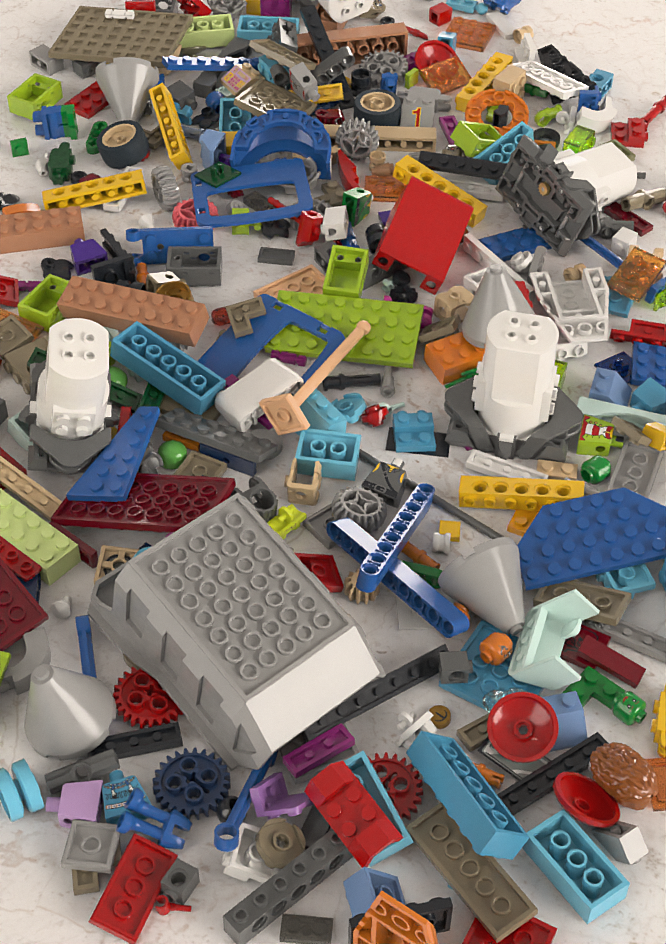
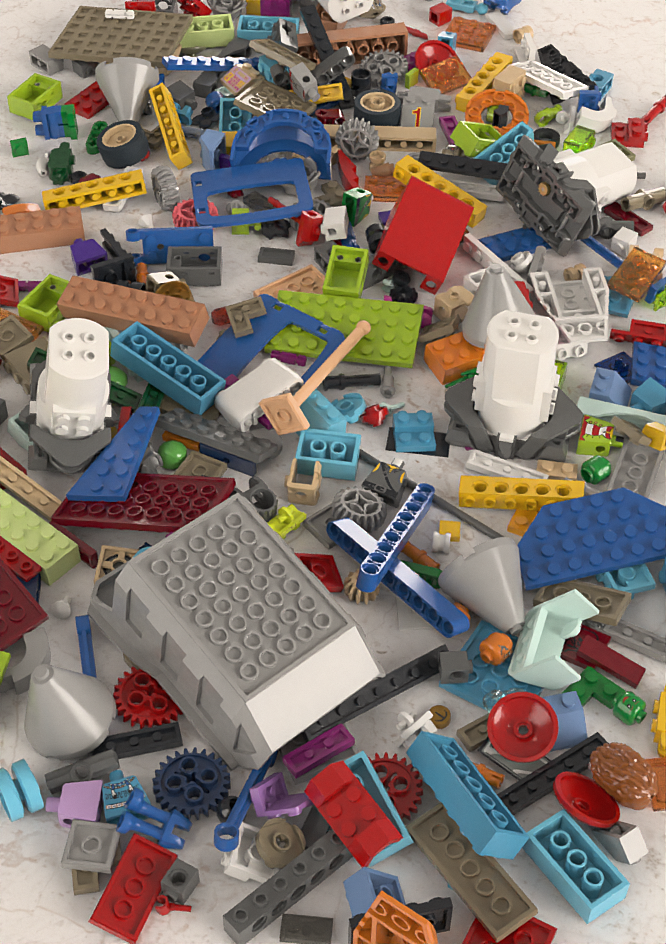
black plate [41,258,74,281] -> none
light grey wheel [181,163,198,183] -> none
dark green piece [194,161,241,188] -> none

